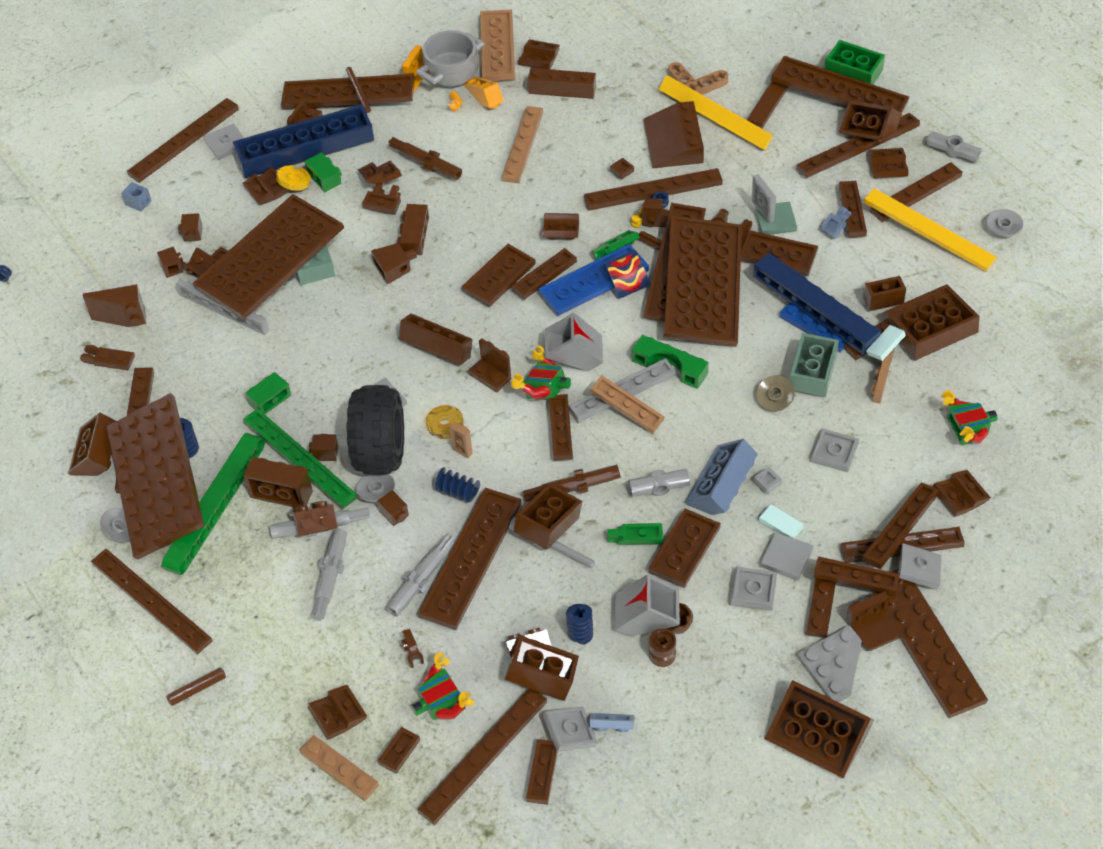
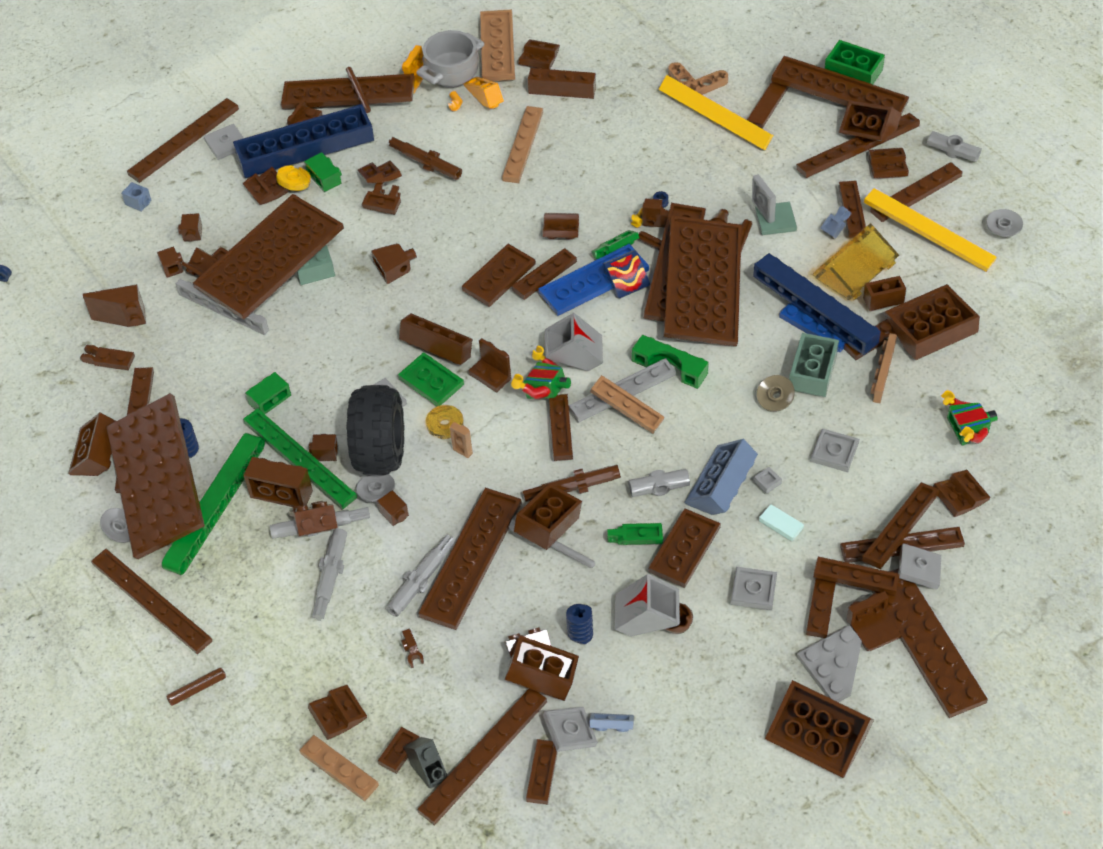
reddish brown brick [397,204,429,255] -> none
torso [411,652,474,720] -> none
dark blue piece [436,467,480,503] -> none
reddish brown plate [584,168,723,211] -> none
reddish brown plate [610,158,634,180] -> none
reddish brown slope [644,101,704,168] -> none
reddish brown wheel [649,629,676,667] -> none
reddish brown plate [741,230,818,276] -> none
light grey tile [760,532,813,581] -> none
light aqua tile [866,325,906,361] -> none
none -> green plate [398,352,465,407]
none -> pearl dark grey slope [404,737,448,789]
none -> clear yellow windscreen [813,223,900,300]

